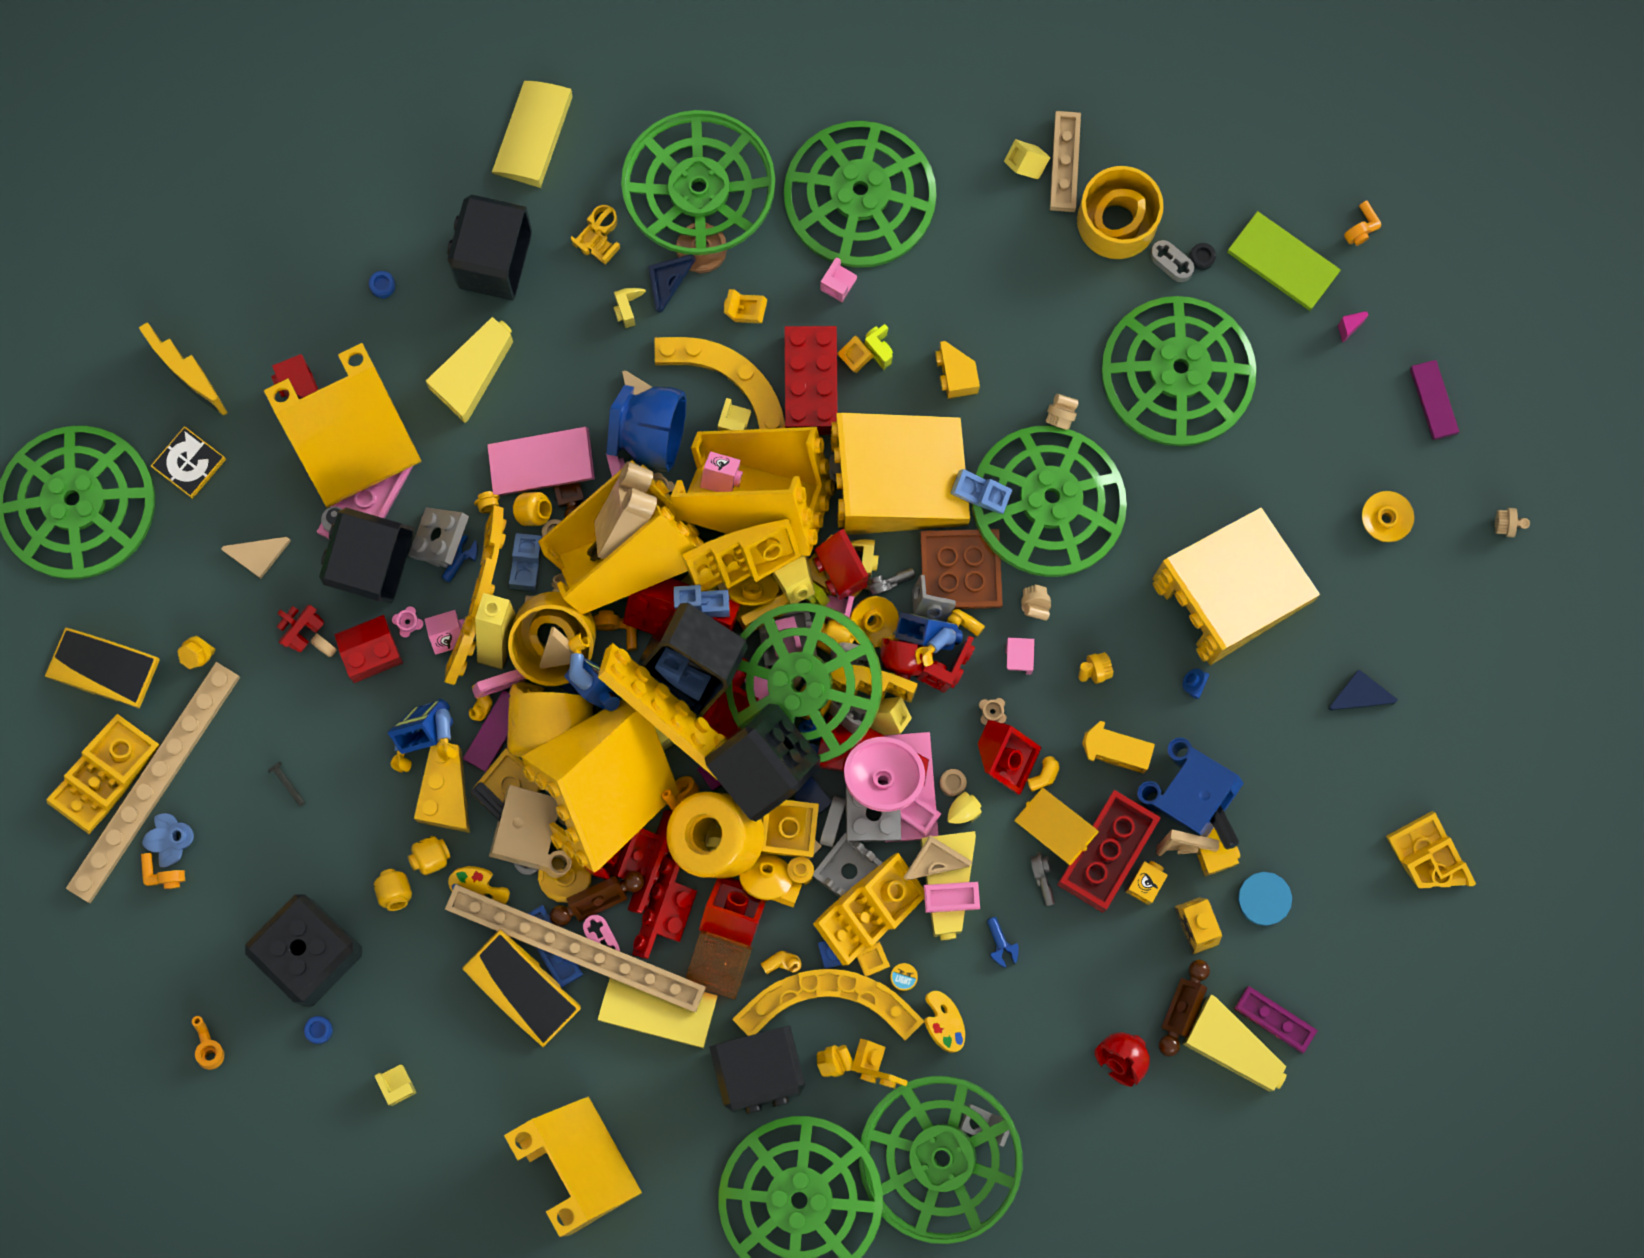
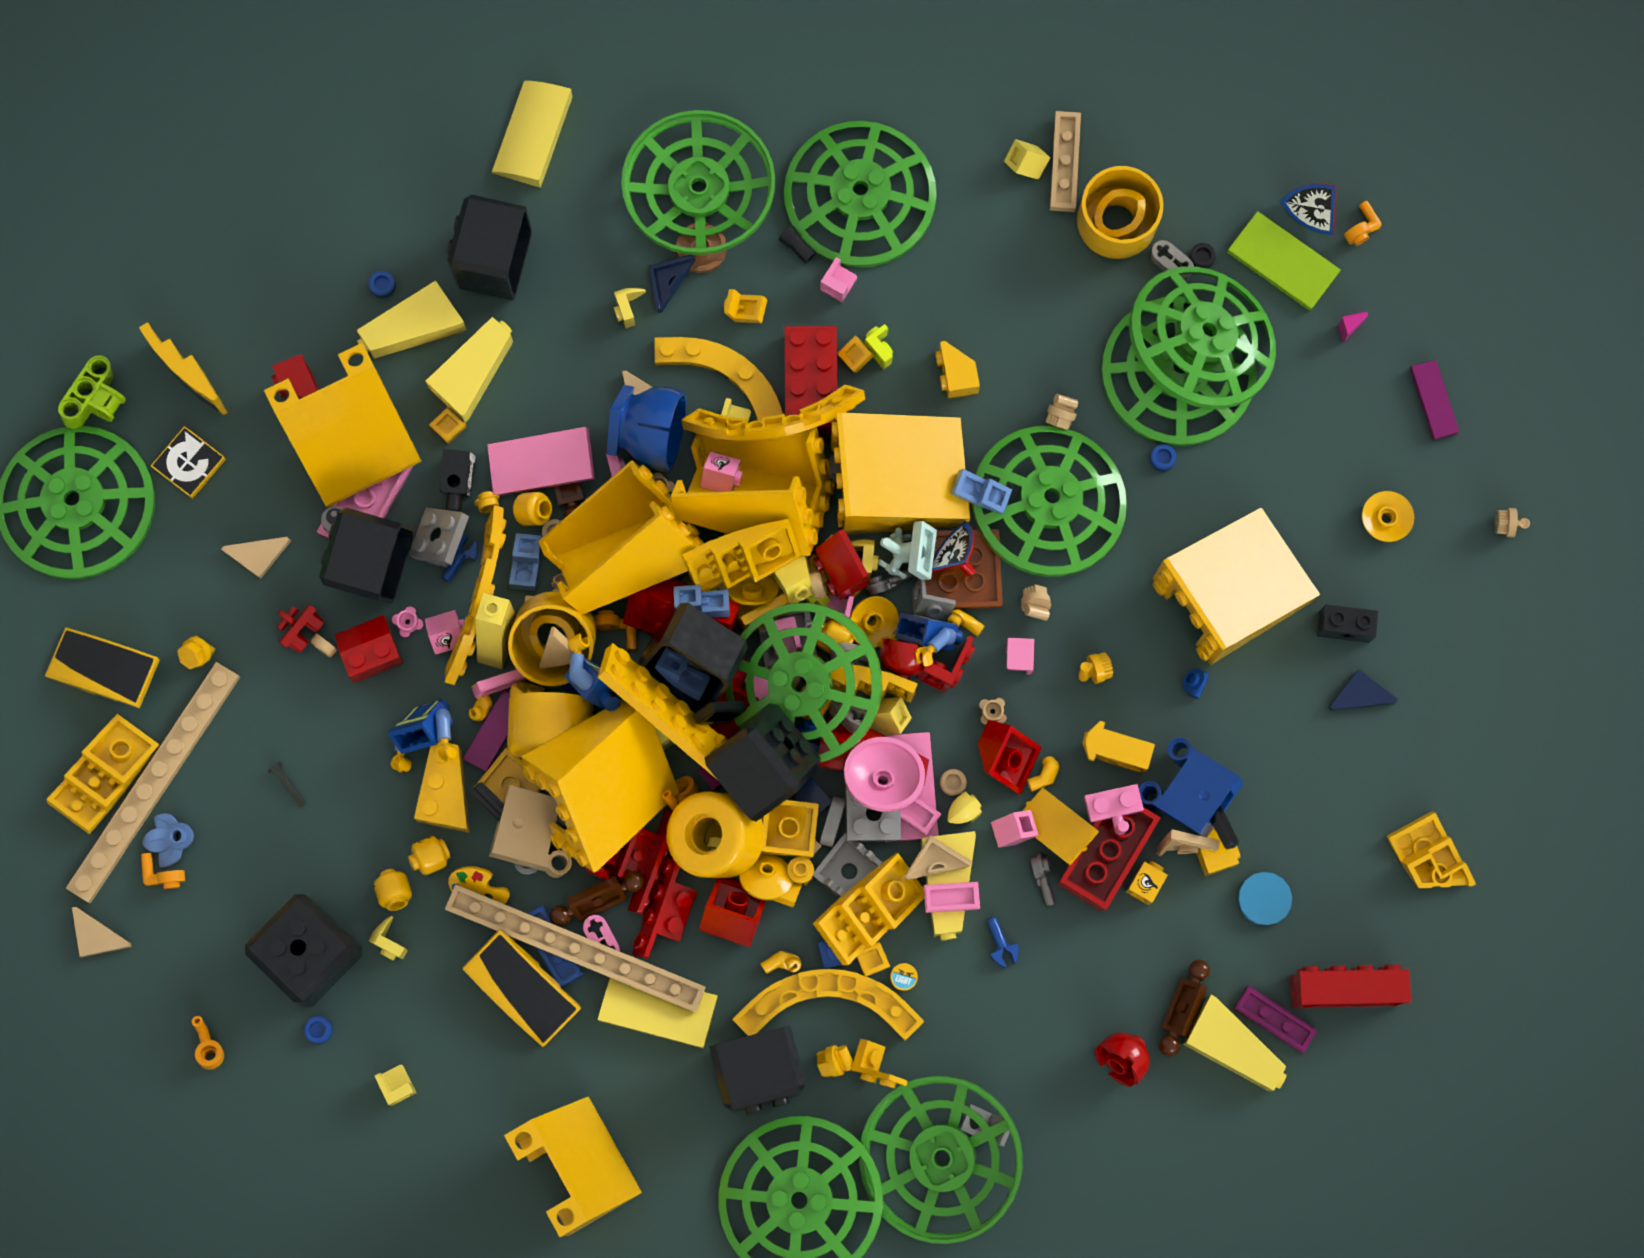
yellow tile [538,849,592,903] -> none
yellow piece [571,205,620,265] -> none
tan piece [587,462,657,561] -> none
clear orange plate [686,930,753,1000] -> none
yellow piece [925,991,965,1053] -> none
yellow torso [1174,897,1222,955] -> none
none -> lime beam [58,355,126,429]
none -> tan tile [72,907,132,957]
none -> light yellow slope [357,280,467,359]
none -> light yellow plate [368,916,408,961]
none -> yellow tile [429,407,467,444]
none -> black torso [440,449,476,511]
none -> yellow plate [681,385,865,441]
none -> black tile [693,701,747,725]
none -> black pin [778,225,817,264]
none -> tan tile [810,571,826,599]
none -> light aqua piece [878,521,937,580]
none -> shield [932,521,975,577]
none -> bright pink brick [991,810,1039,848]
none -> bright pink plate [1084,784,1144,835]
none -> bright green dish [1129,267,1276,409]
none -> blue tile [1150,444,1177,472]
none -> shield [1280,183,1337,235]
none -> red brick [1290,964,1411,1008]
none -> black brick [1317,604,1378,643]

